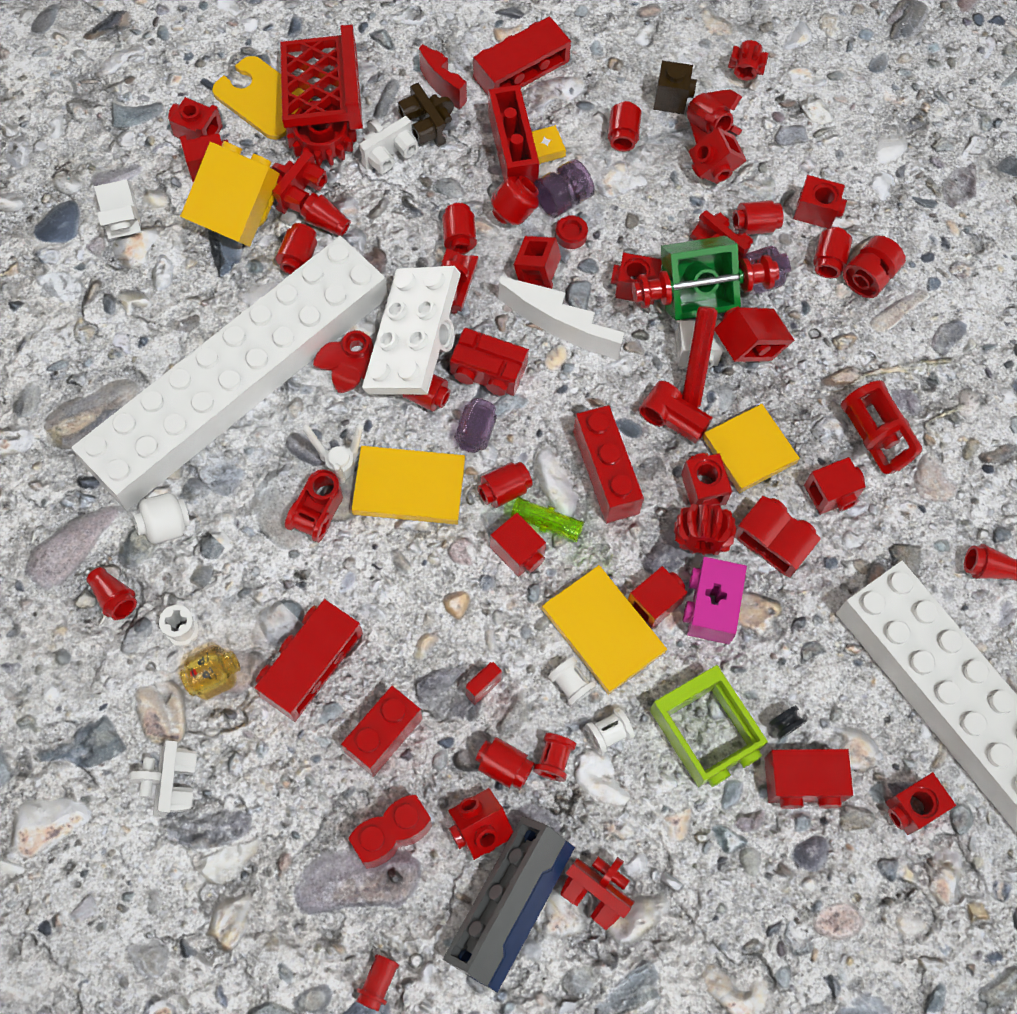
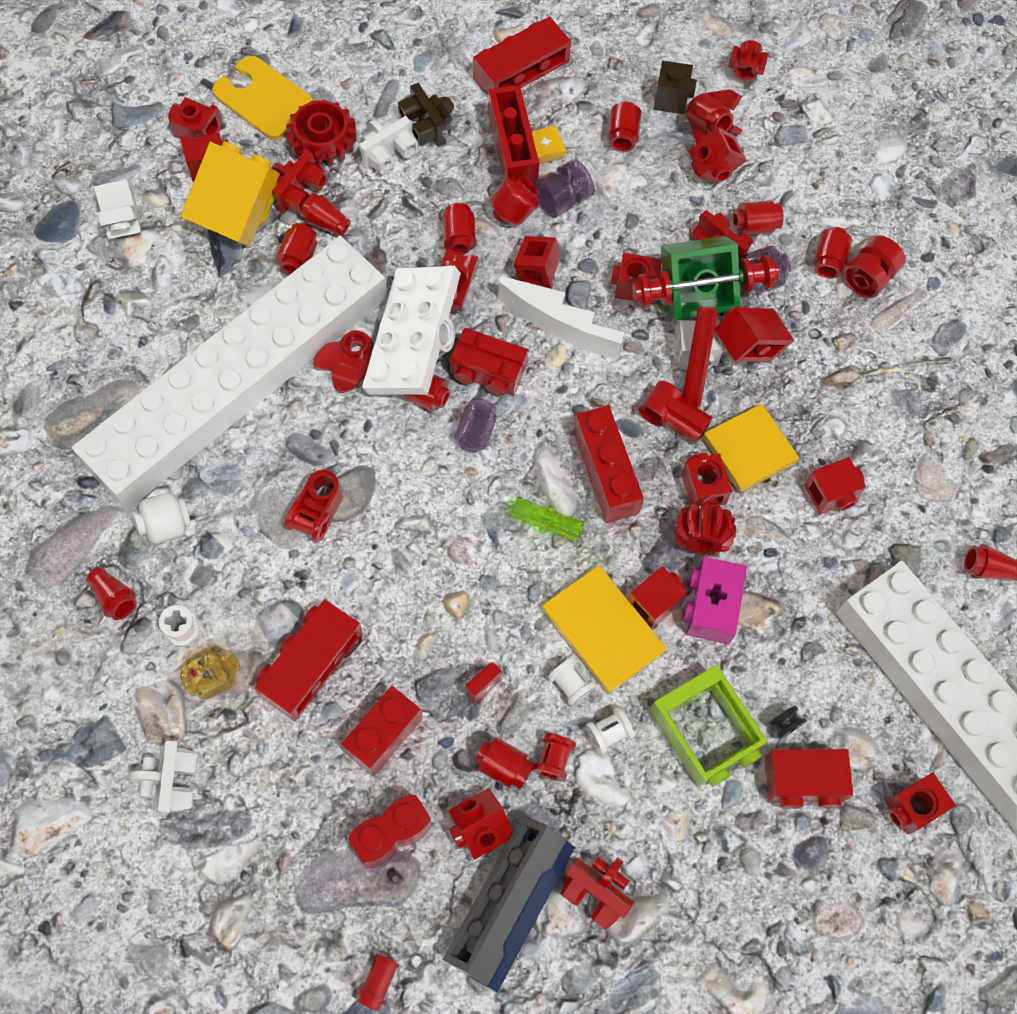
red fence [280,24,363,130] -> none
white plant [303,424,363,484] -> none
yellow tile [352,446,465,525] -> none
red slope [419,44,467,110] -> none
red brick [477,462,533,508] -> none
red brick [490,513,546,577] -> none
red tile [555,215,588,249] -> none
red brick [735,496,821,578] -> none
red brick [793,175,847,229] -> none
red piece [840,380,922,474] -> none

